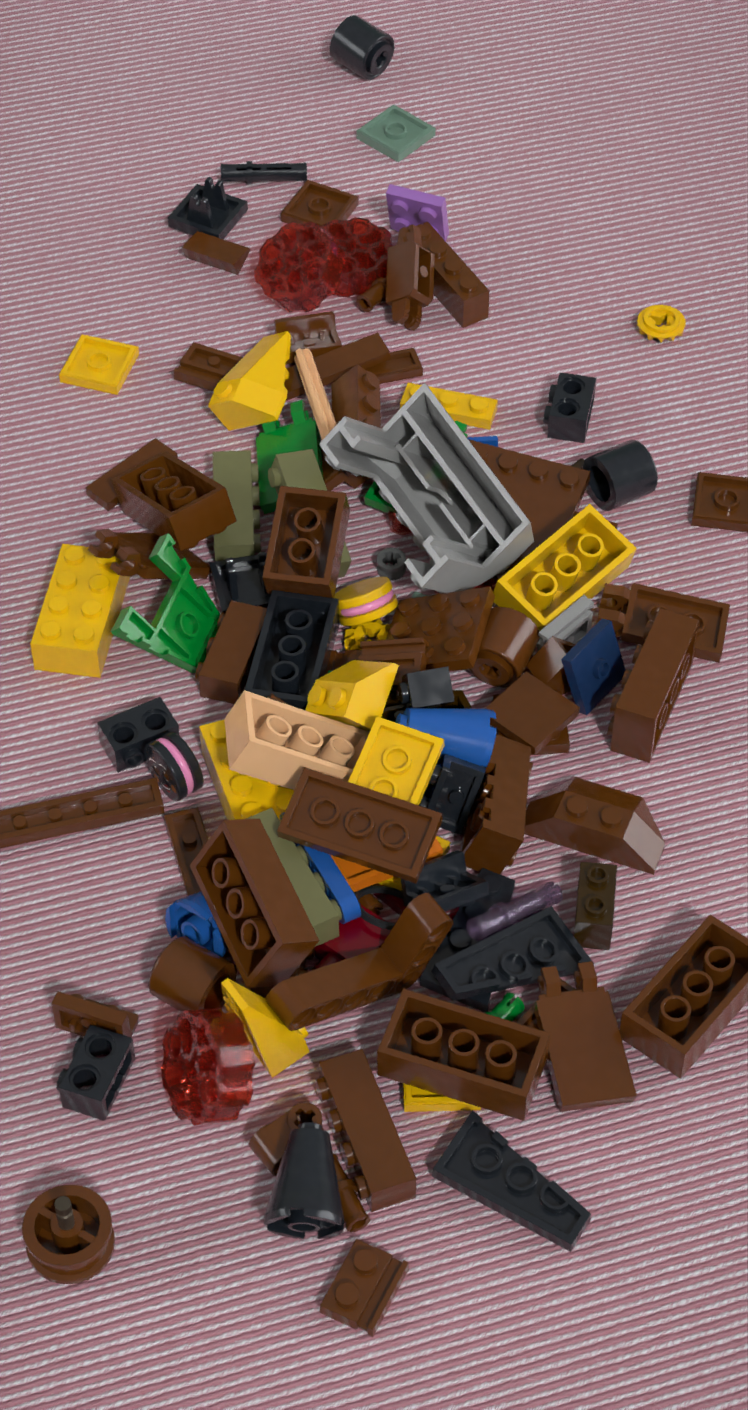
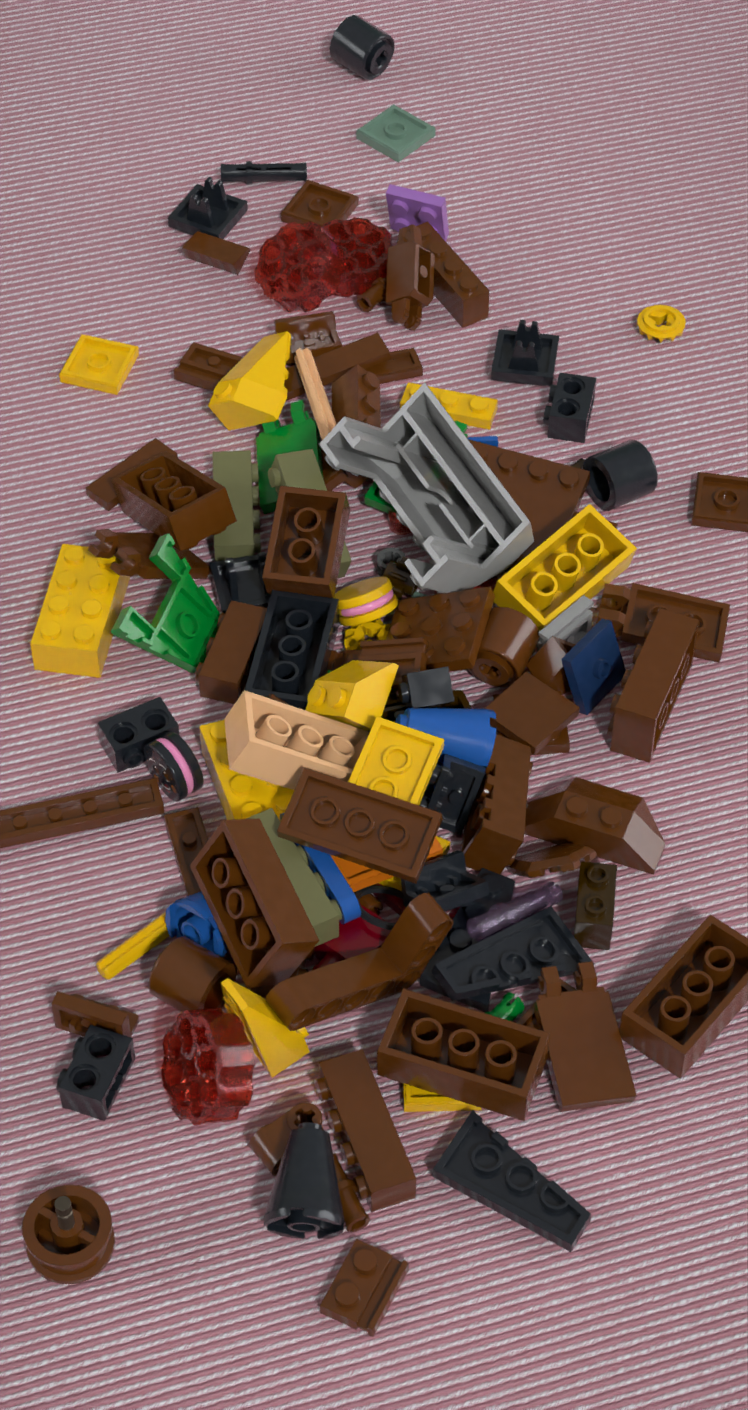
none -> yellow axle [96,912,170,980]
none -> dark brown gear [383,556,418,600]
none -> black plate [491,320,559,386]
none -> reddish brown tile [507,842,597,878]

